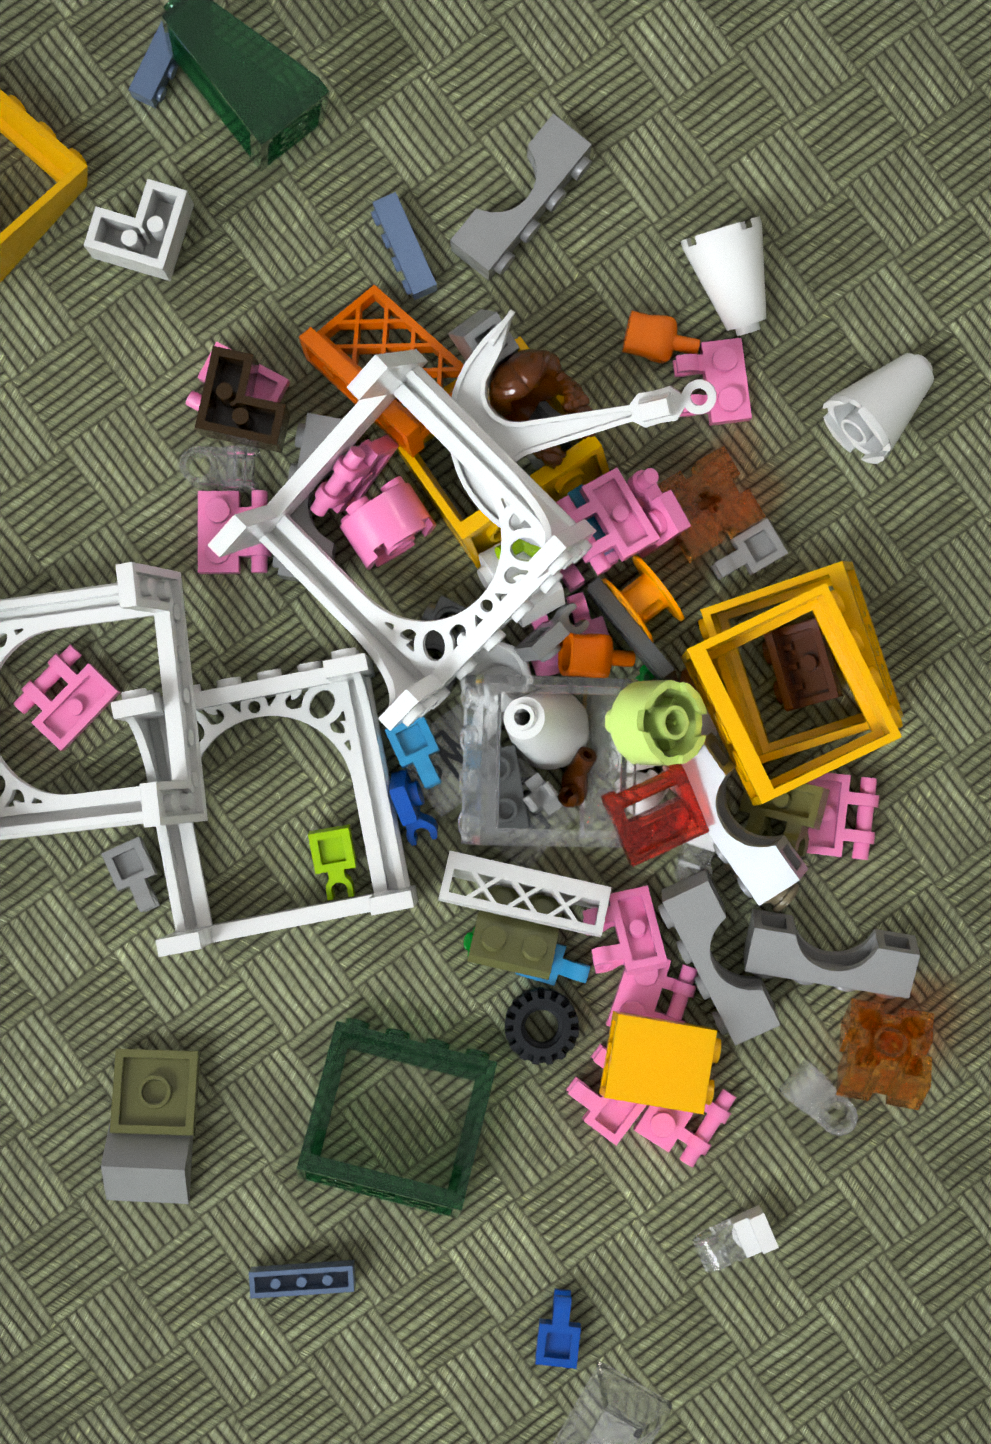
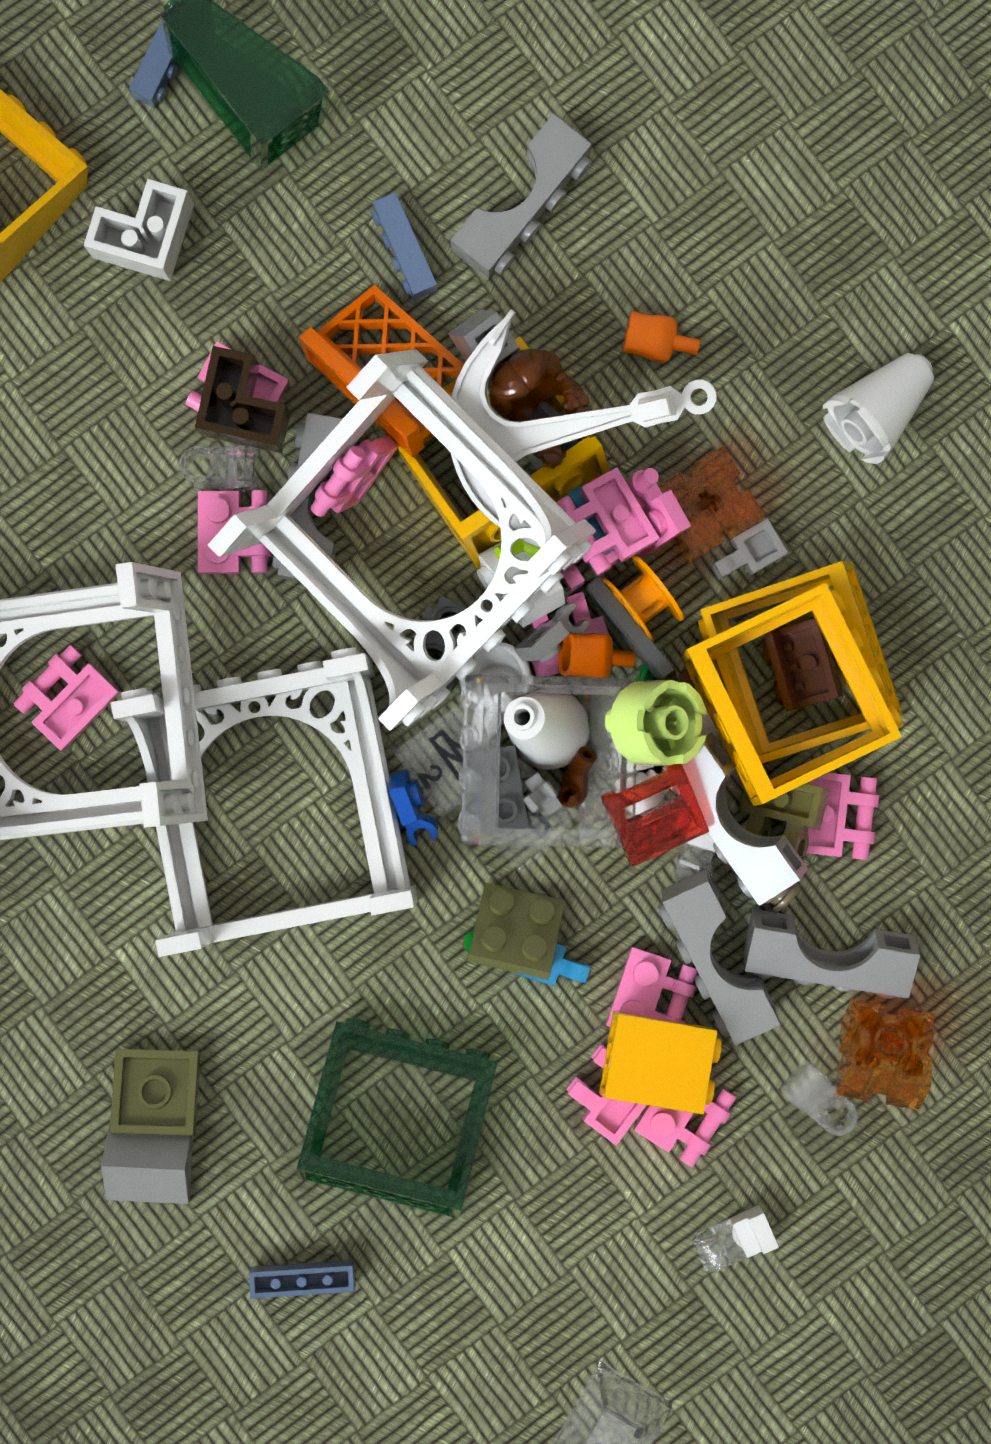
light grey plate [101,836,160,912] -> none
lime plate [308,824,357,901] -> none
bright pink brick [340,476,436,570] -> none
dark azure plate [385,716,442,790] -> none
white fence [438,851,612,937] -> none
black tyre [505,987,579,1065] -> none
blue plate [535,1288,581,1369] -> none
bright pink plate [582,885,668,976] -> none
bright pink plate [672,338,752,426] -> none
white cone [681,216,766,336] -> none

